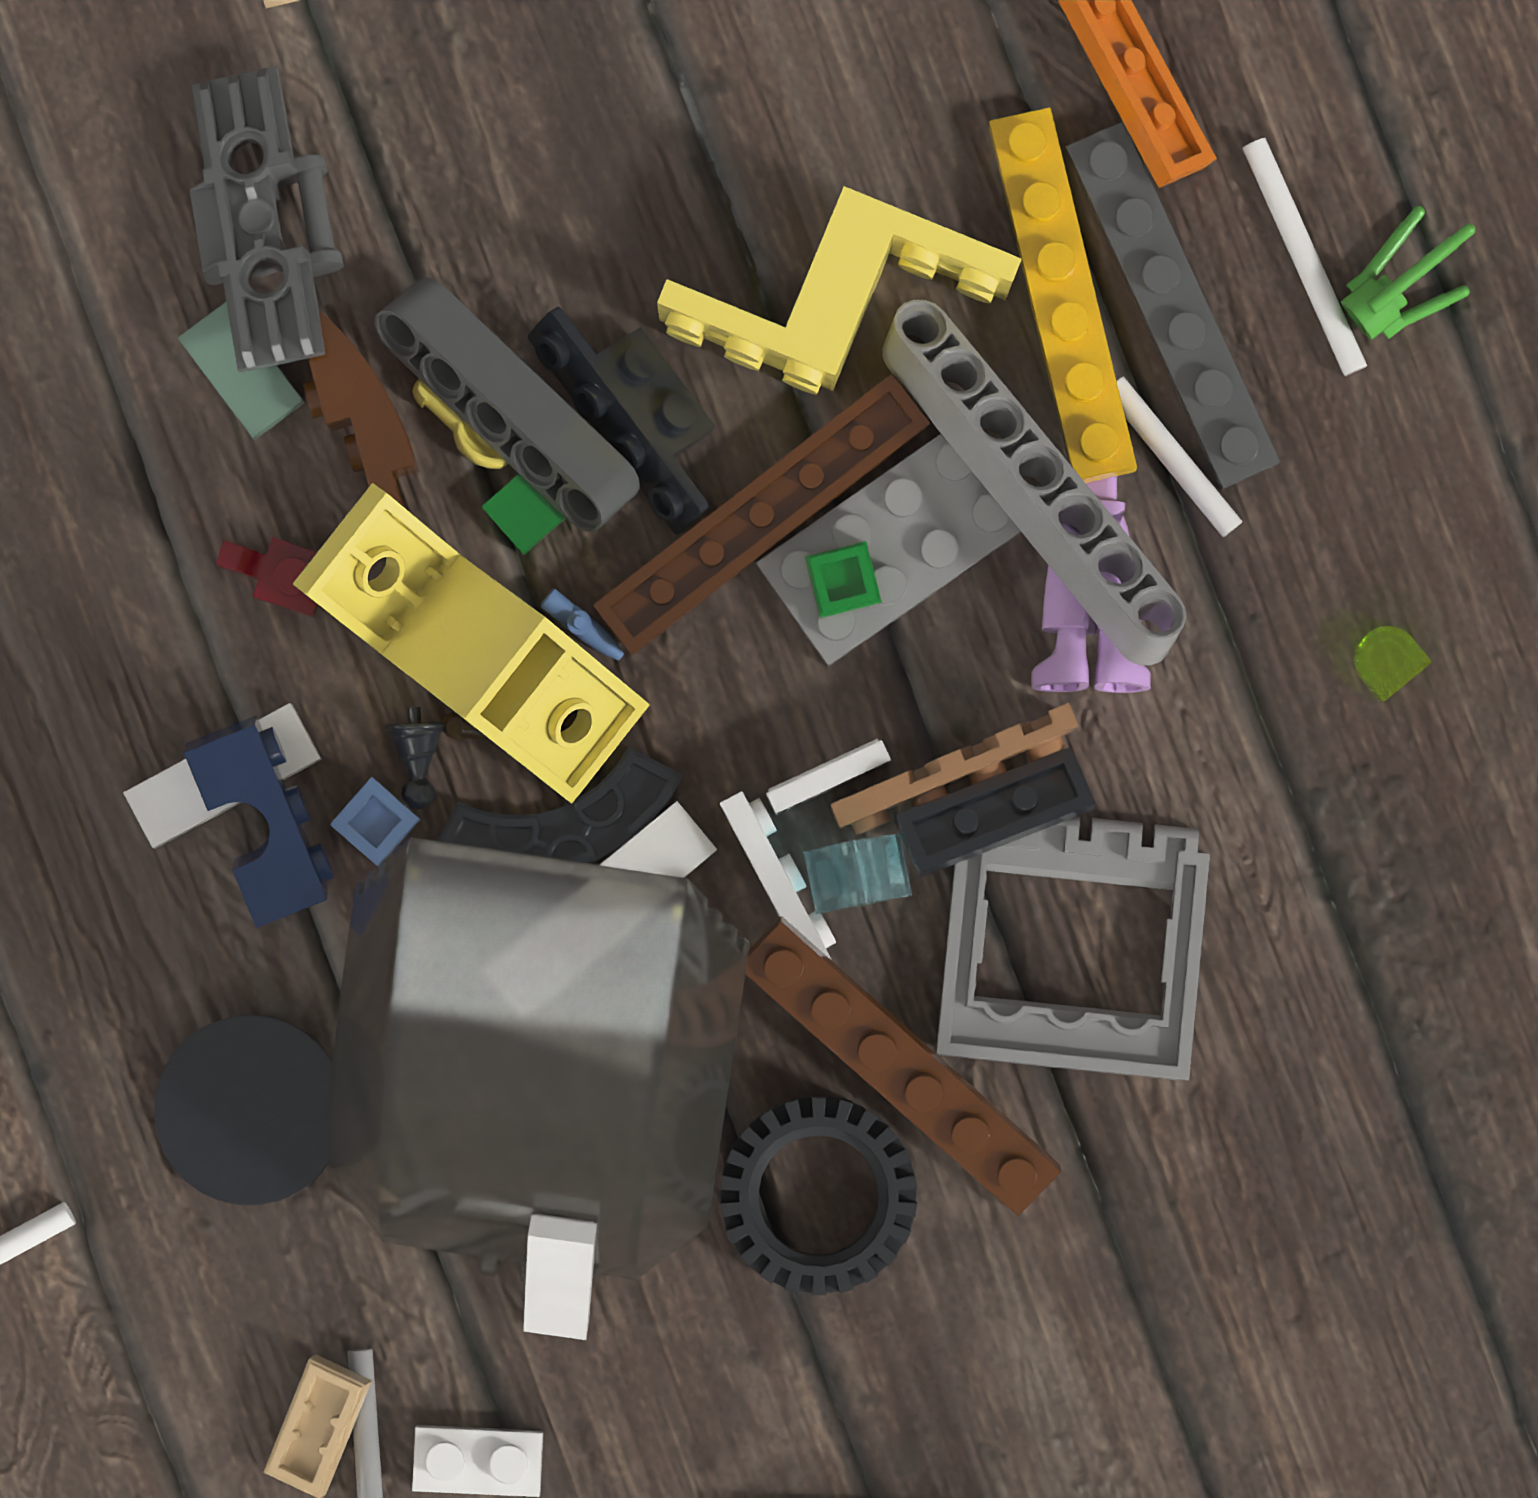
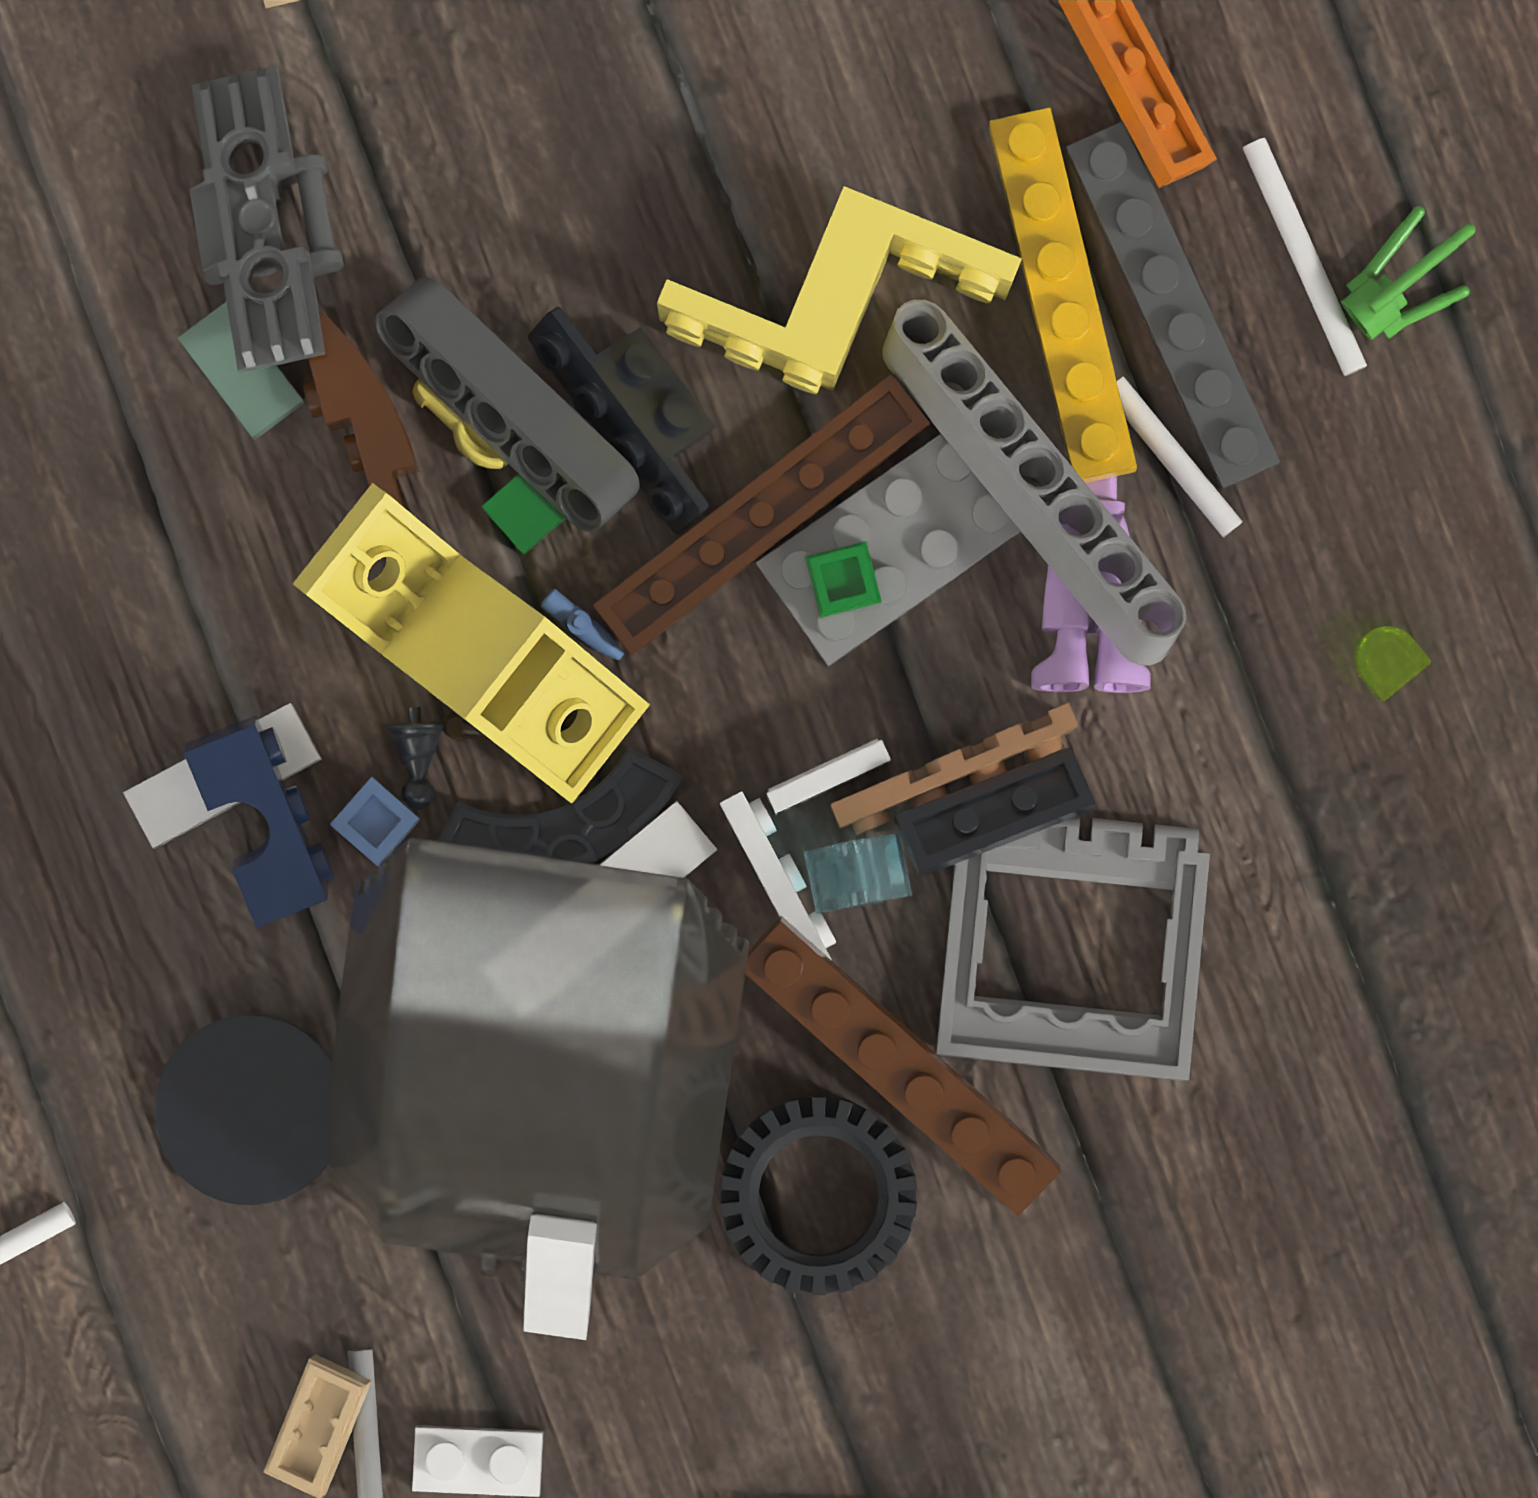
dark red plate [216,537,318,618] -> none

